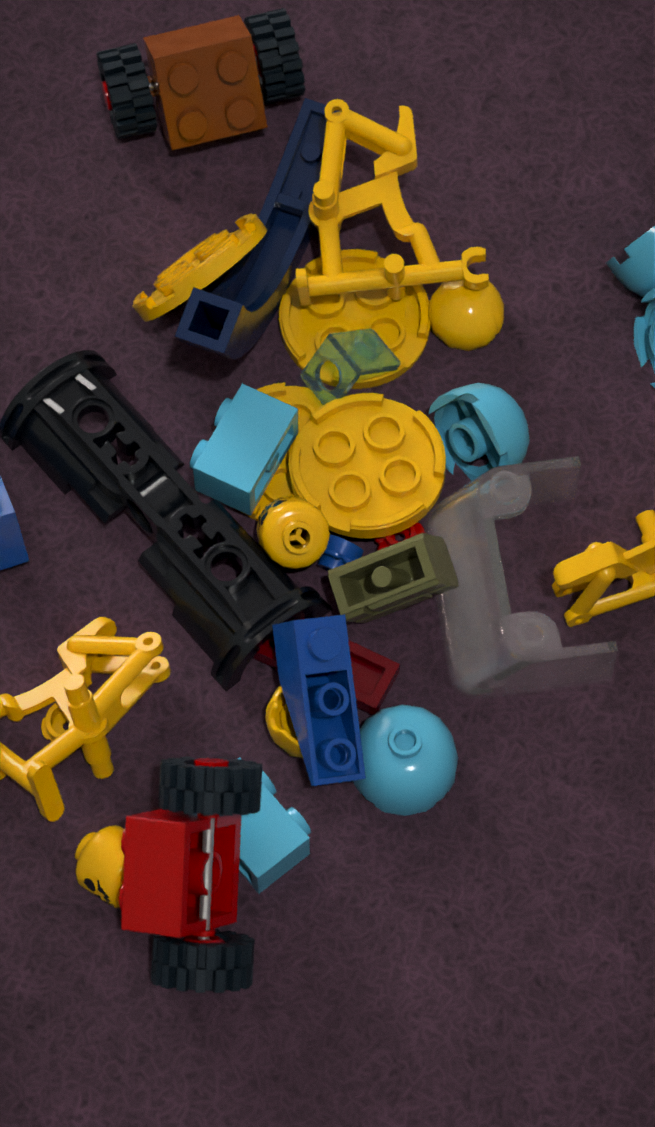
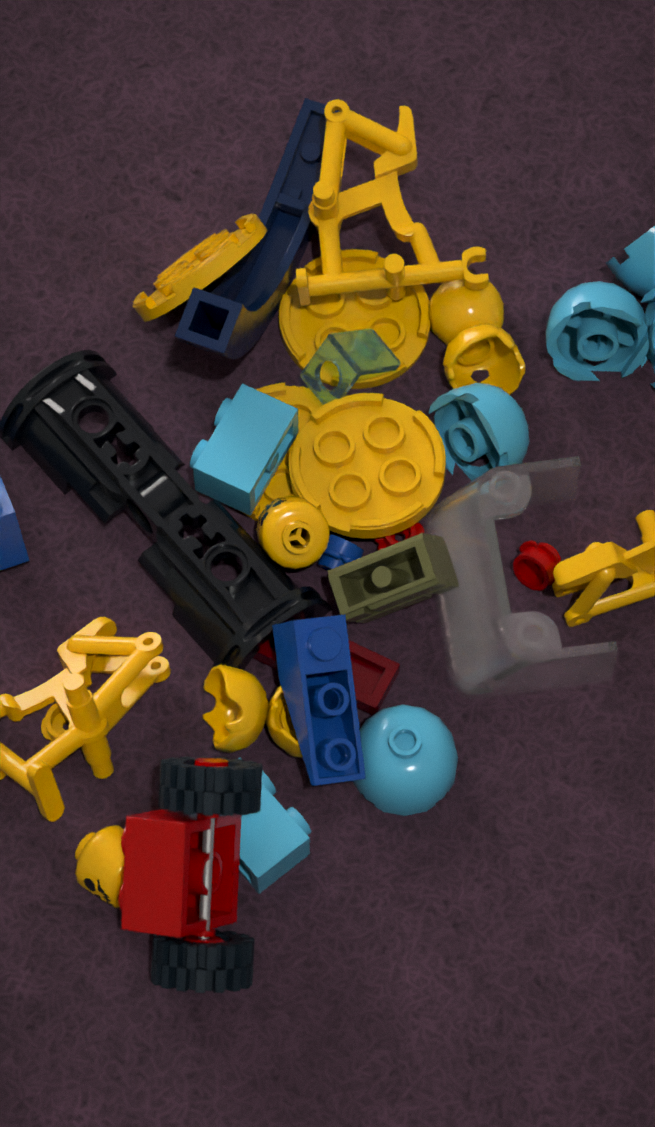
dark orange brick [96,8,305,150] -> none
none -> yellow hair [203,664,268,753]
none -> yellow hair [443,324,525,395]
none -> red plate [513,540,561,591]
none -> medium azure cylinder [546,281,650,381]

